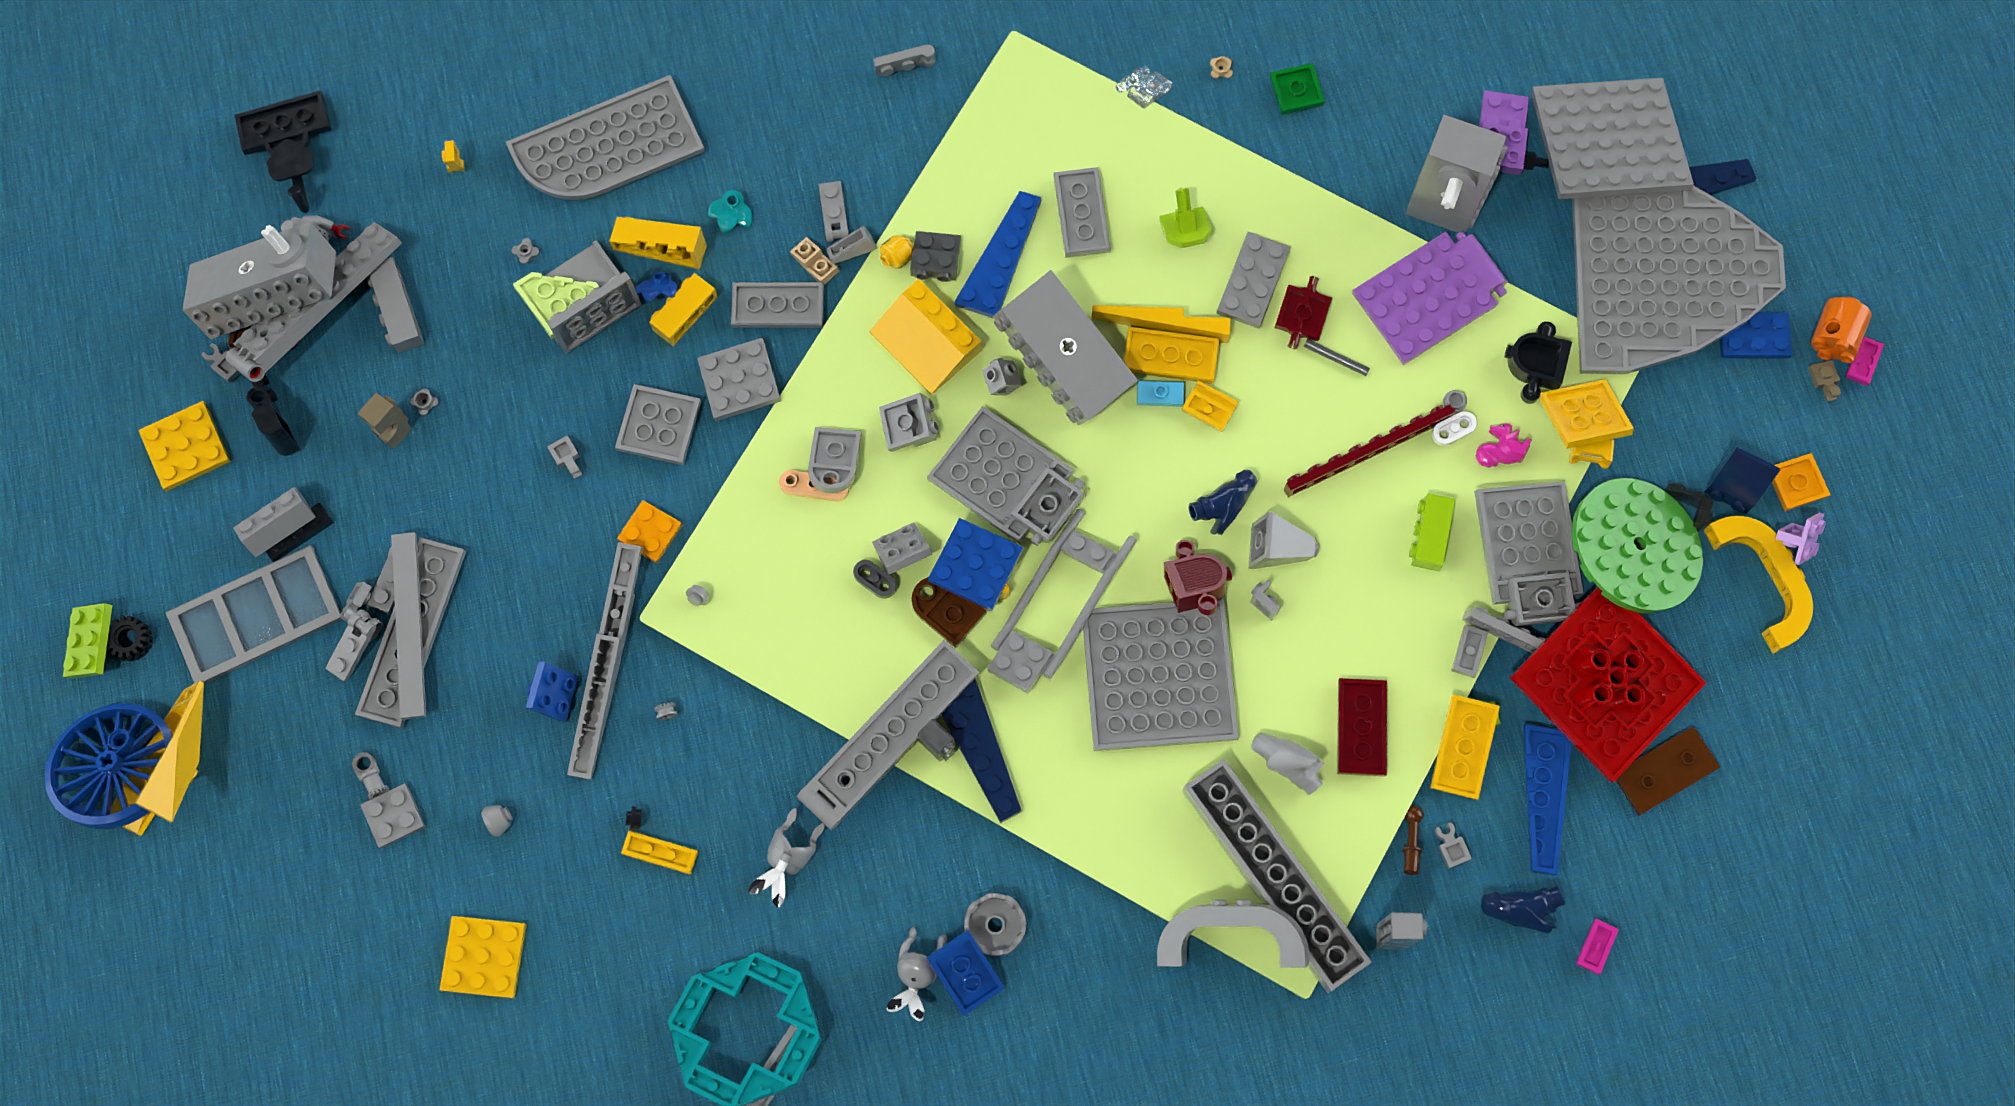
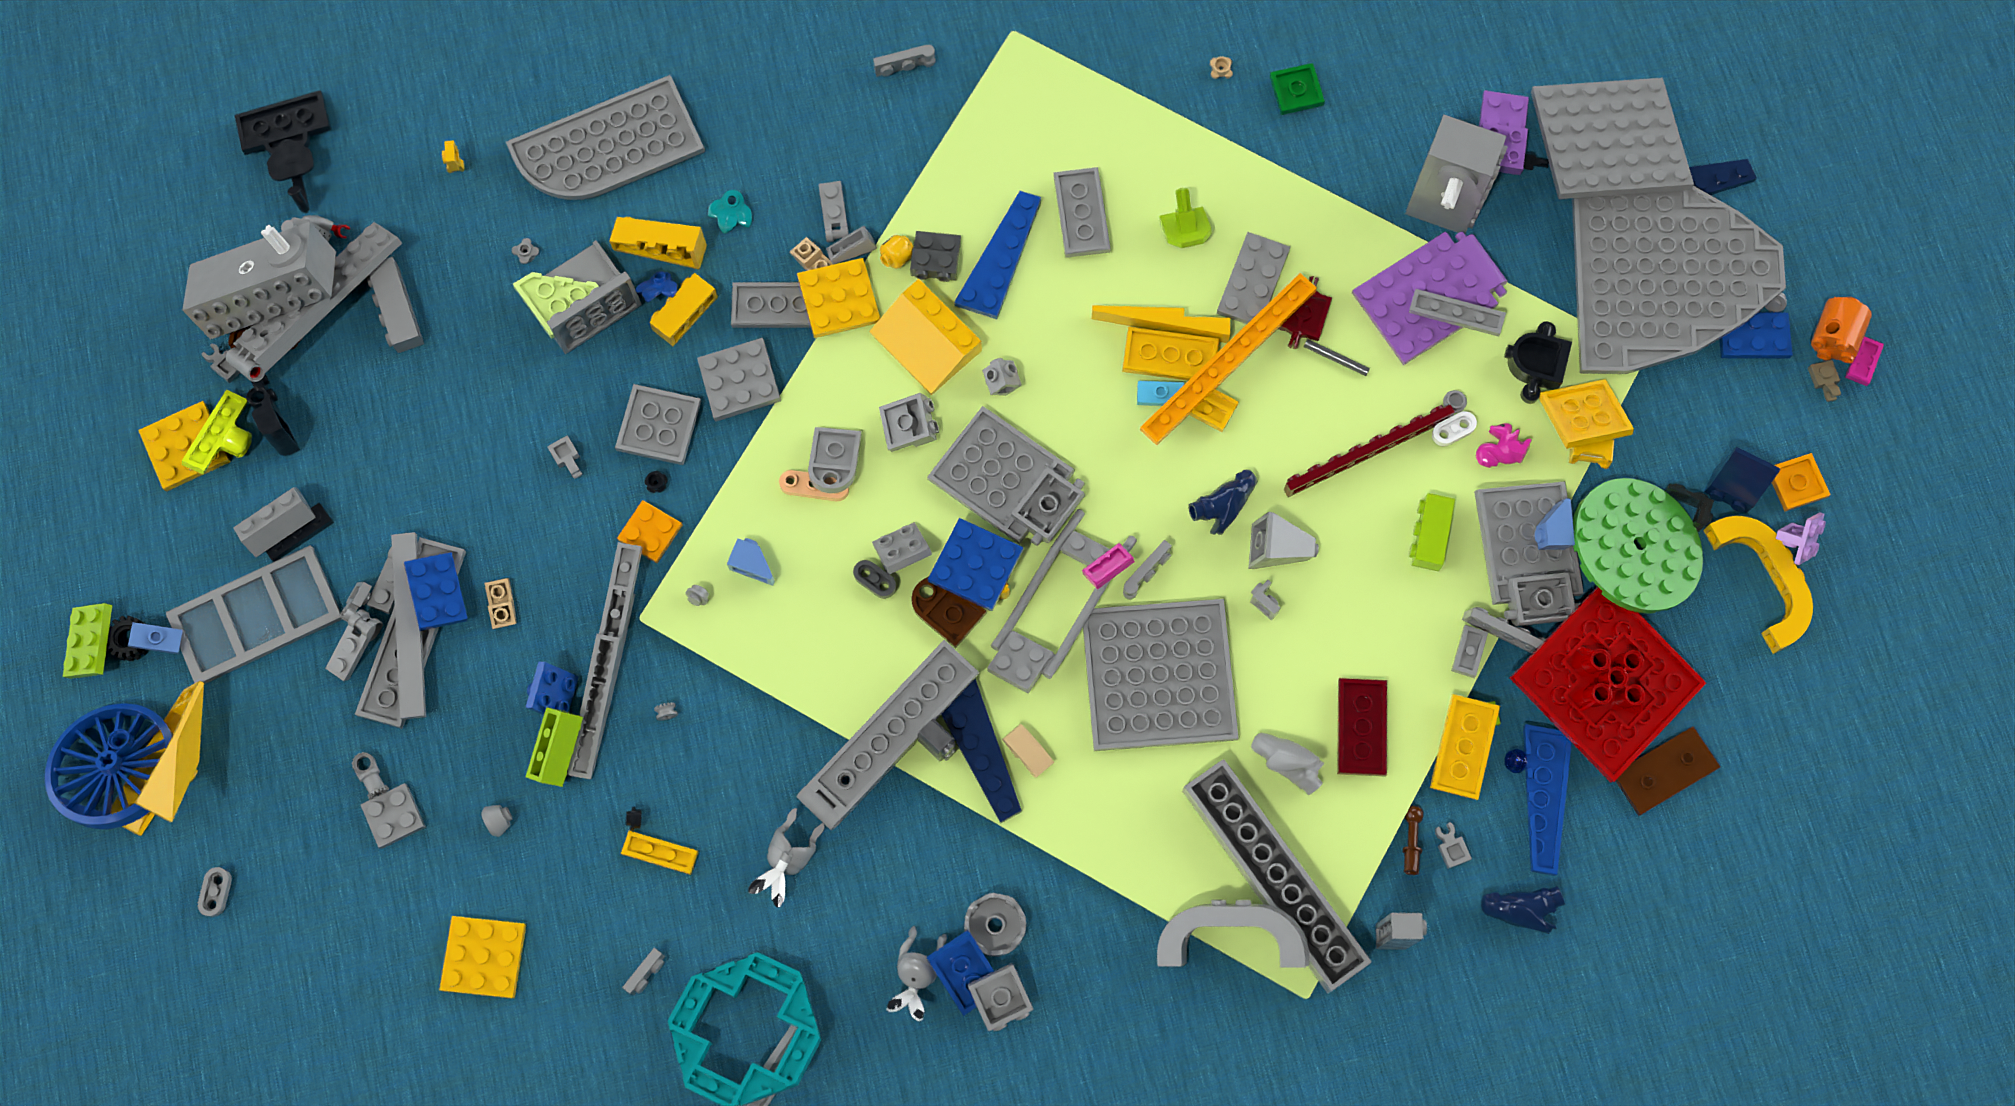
dark tan arch [357,393,412,449] -> none
light grey plate [410,389,438,415] -> none
light grey piece [992,270,1138,425] -> none
clear plate [1116,66,1173,109] -> none
dark red piece [1164,540,1232,615] -> none
dark pink plate [1575,919,1619,975] -> none
none -> medium blue plate [128,622,183,654]
none -> neon yellow plate [181,389,252,475]
none -> light grey plate [198,867,232,917]
none -> blue plate [404,552,467,631]
none -> tan slope [484,578,517,629]
none -> lime brick [526,707,583,787]
none -> light grey plate [622,948,665,996]
none -> black plate [645,471,668,493]
none -> medium blue slope [727,538,775,586]
none -> yellow plate [797,258,880,338]
none -> light grey plate [967,963,1033,1031]
none -> tan slope [1002,724,1054,778]
none -> dark pink plate [1082,543,1135,590]
none -> light grey plate [1123,540,1172,600]
none -> light orange plate [1140,273,1317,445]
none -> light grey plate [1409,289,1506,337]
none -> clear blue plate [1504,749,1527,773]
none -> medium blue slope [1535,498,1575,550]
none -> light grey plate [1765,293,1787,312]

